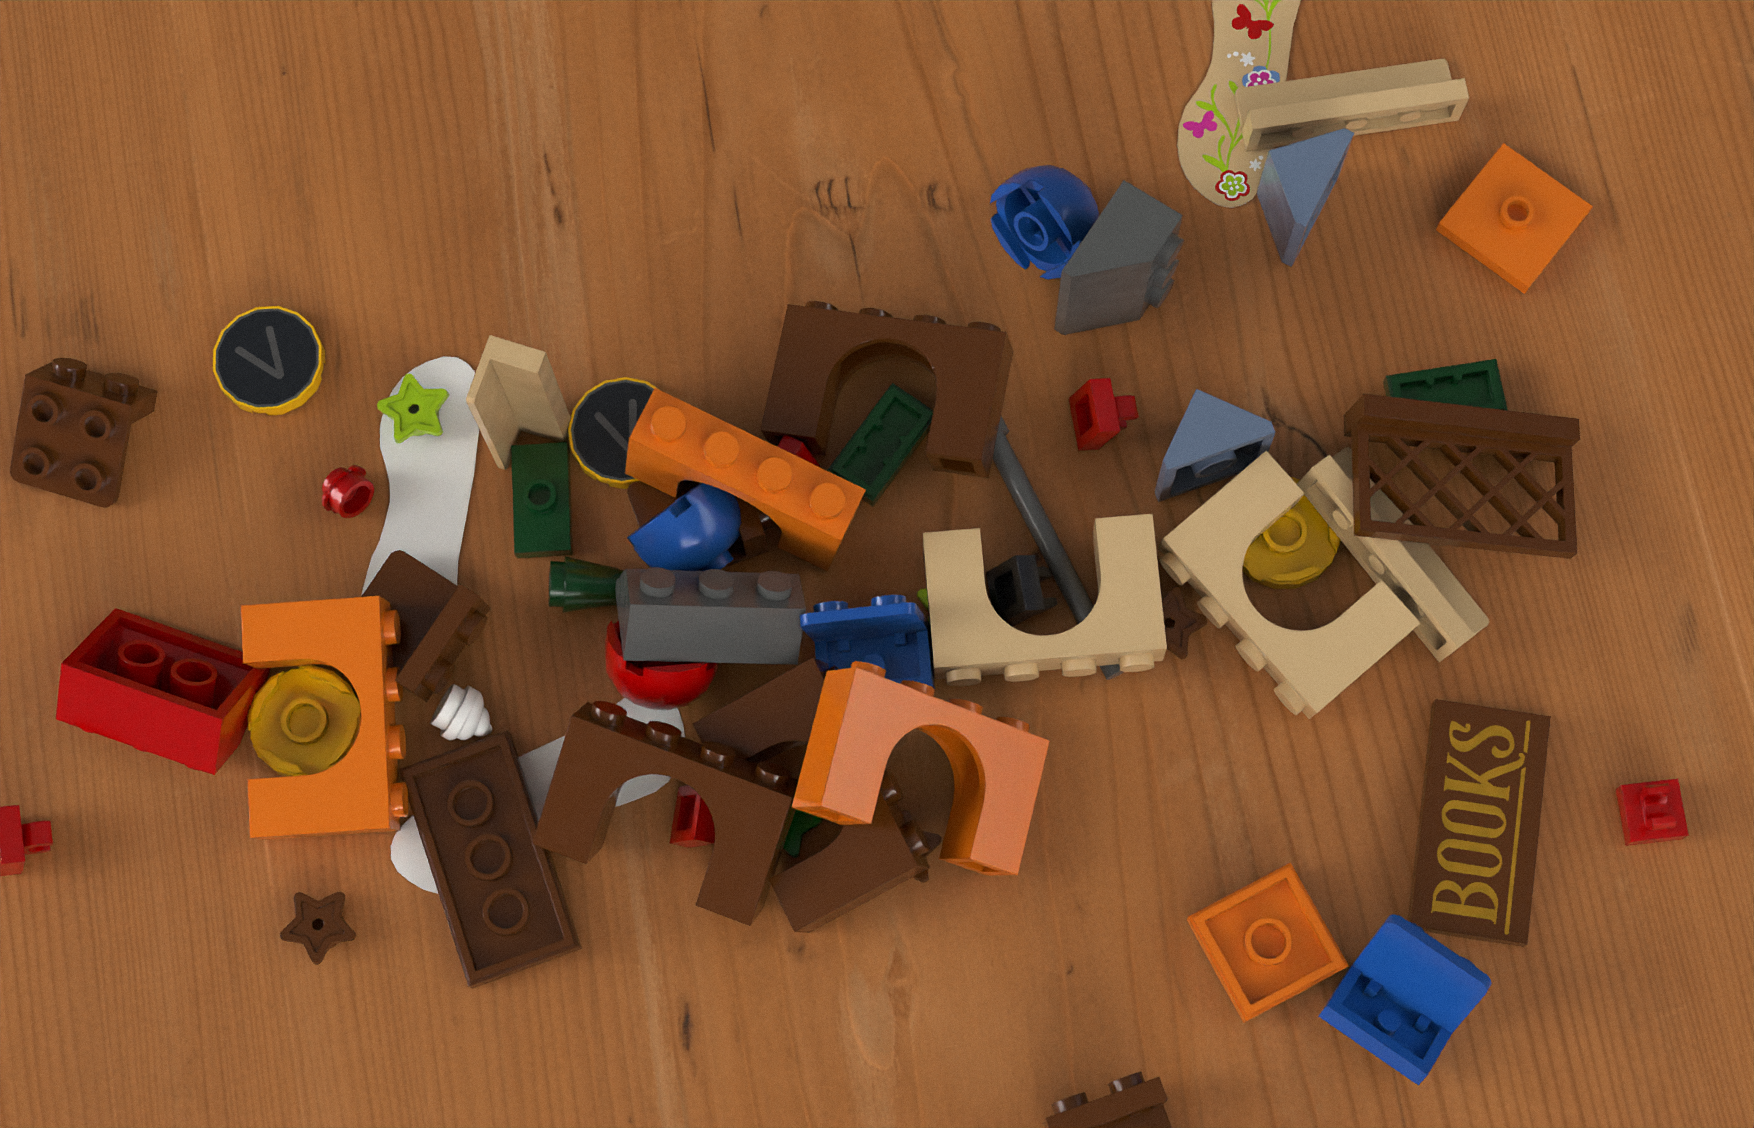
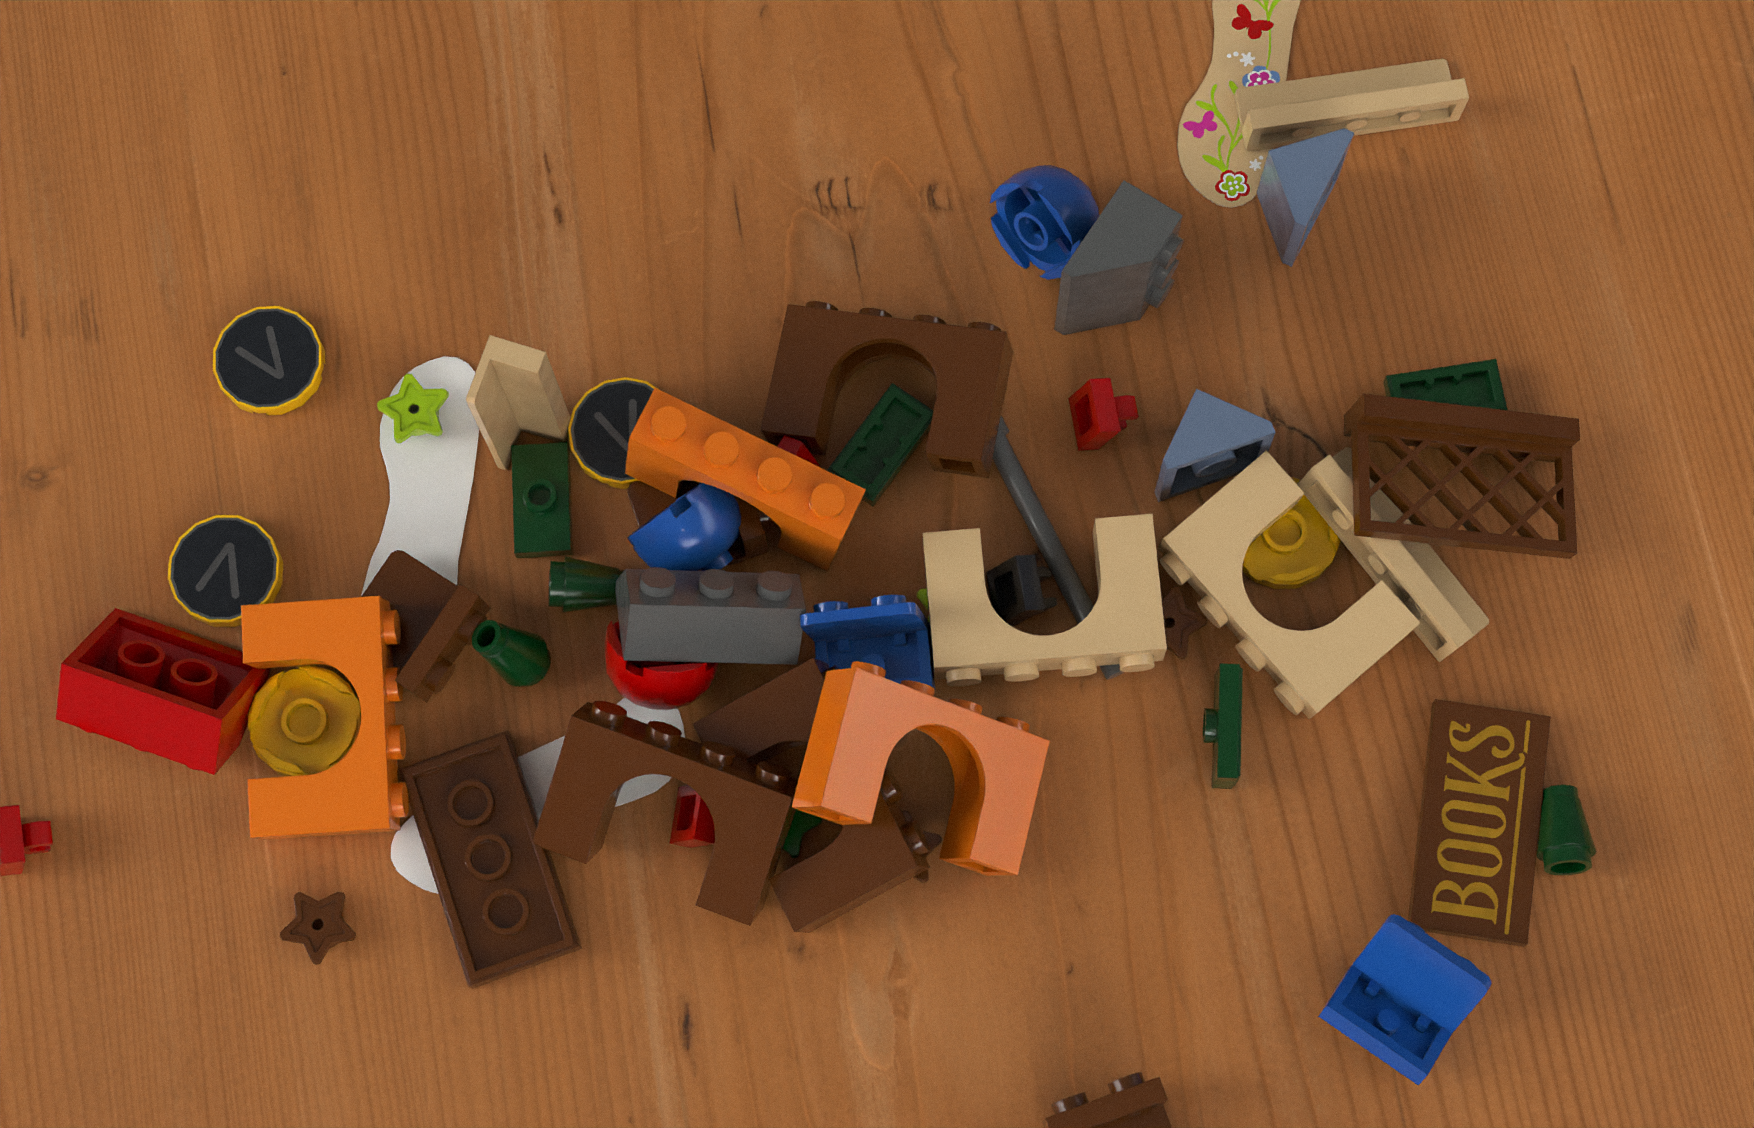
reddish brown bracket [10,358,158,508] -> none
red plate [321,465,374,519] -> none
white plate [430,684,493,741] -> none
orange plate [1186,862,1349,1023] -> none
orange plate [1436,143,1593,294] -> none
red tile [1616,778,1689,846] -> none
none -> black tile [168,515,284,627]
none -> dark green cone [472,620,551,686]
none -> dark green plate [1203,663,1243,789]
none -> dark green cone [1537,785,1597,875]

